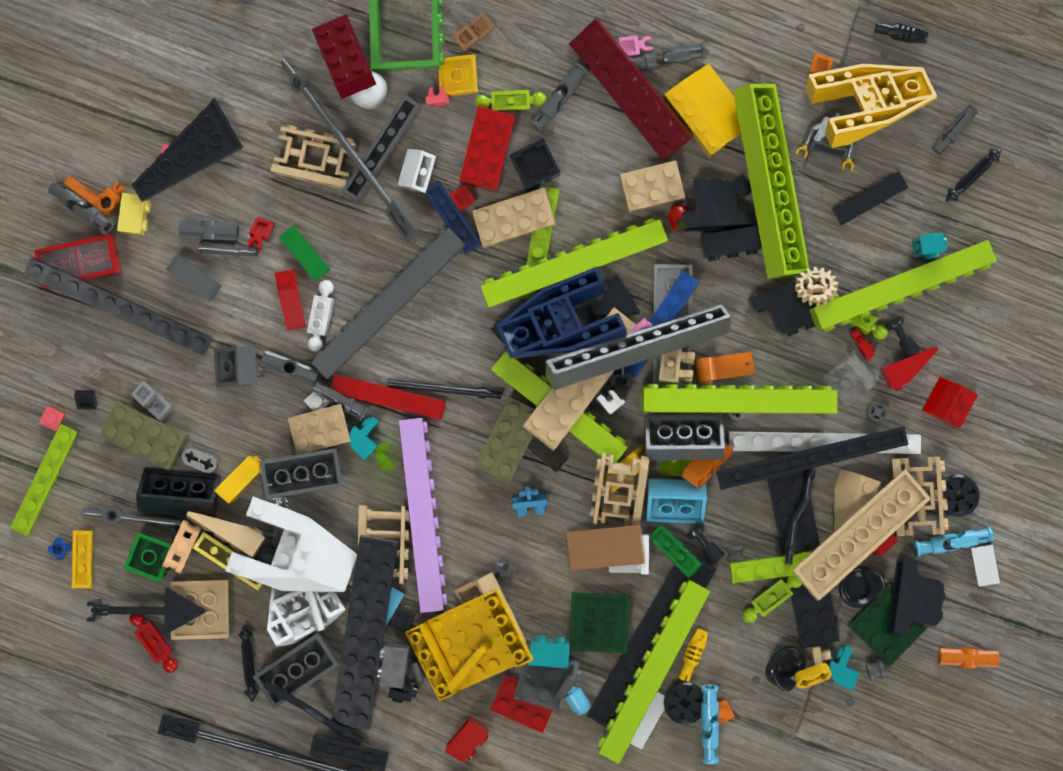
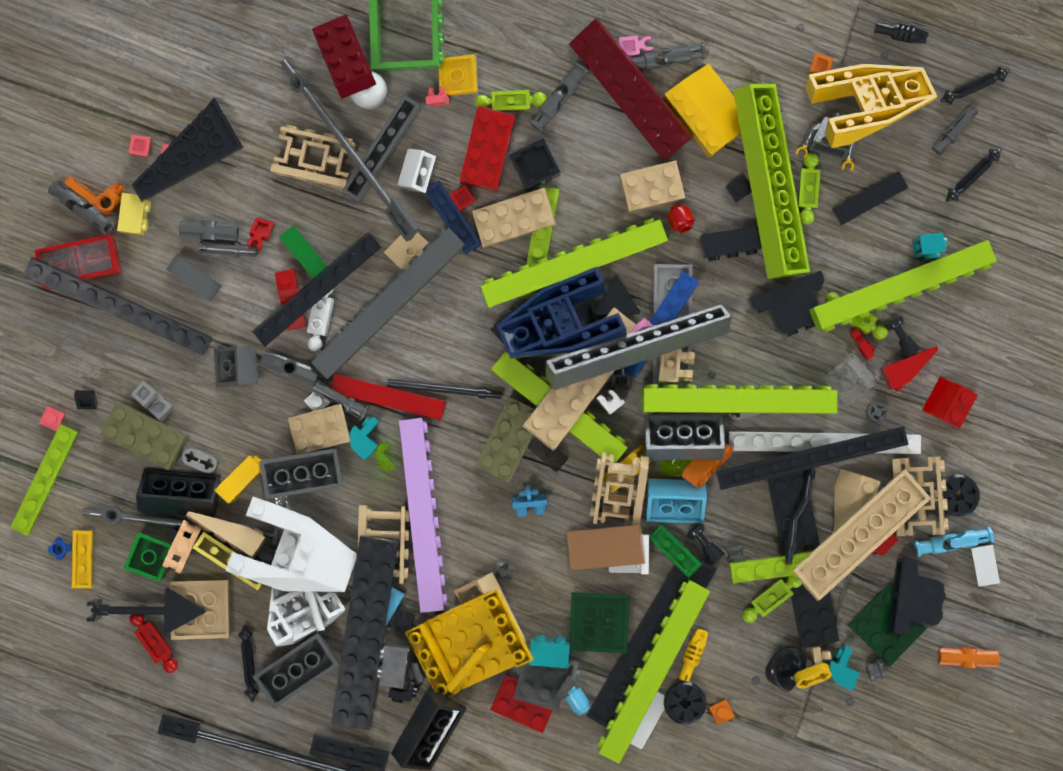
black bar [263,681,364,744] -> none
red slope [445,715,489,762] -> none
medium nougat slope [452,12,496,51] -> none
black brick [676,178,754,232] -> none
orange door [694,352,755,385] -> none
medium azure piece [701,684,719,764] -> none
tan gear [795,267,838,307] -> none
black piece [839,566,885,608] -> none
none -> coral plate [129,135,152,158]
none -> black plate [251,232,382,347]
none -> tan plate [384,232,428,270]
none -> black slope [391,691,467,770]
none -> lime plate [798,153,821,225]
none -> black wheel [940,67,1010,105]

